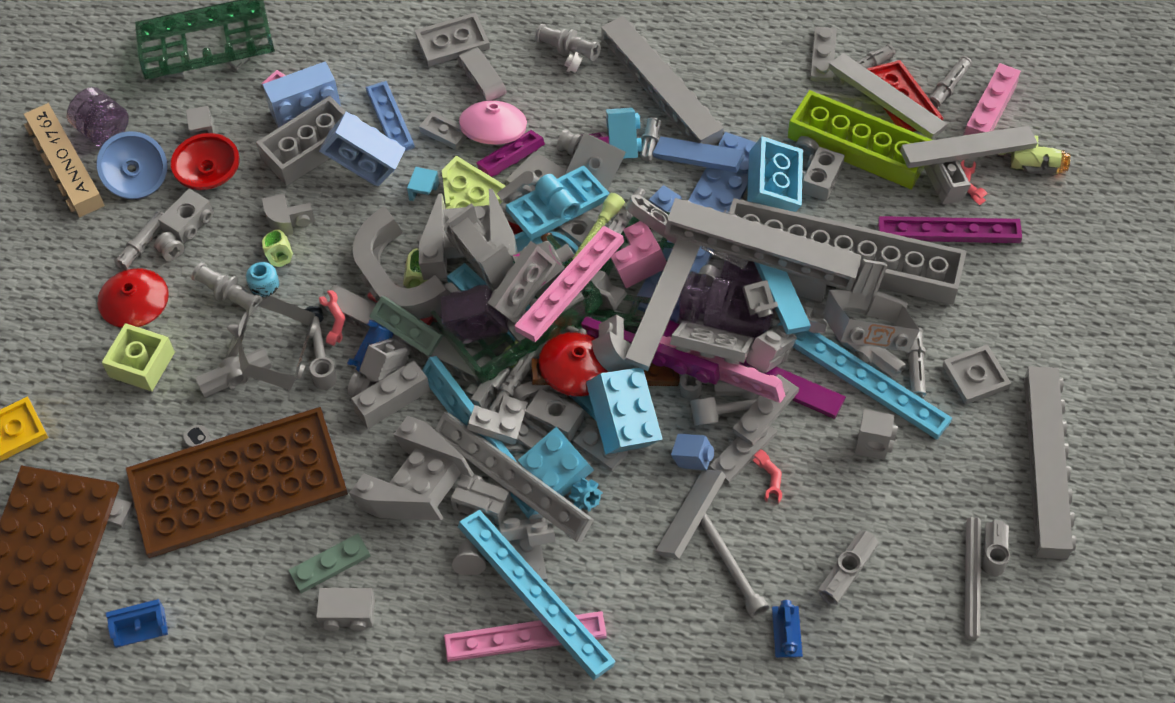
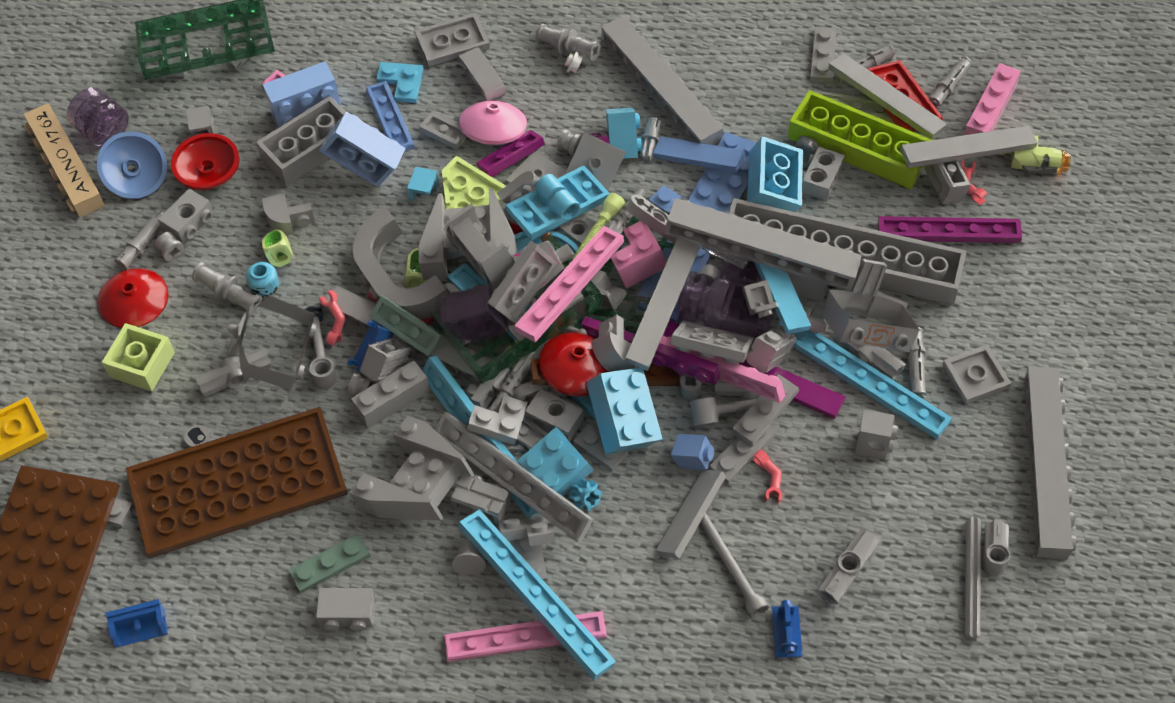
none -> medium azure plate [377,62,424,103]

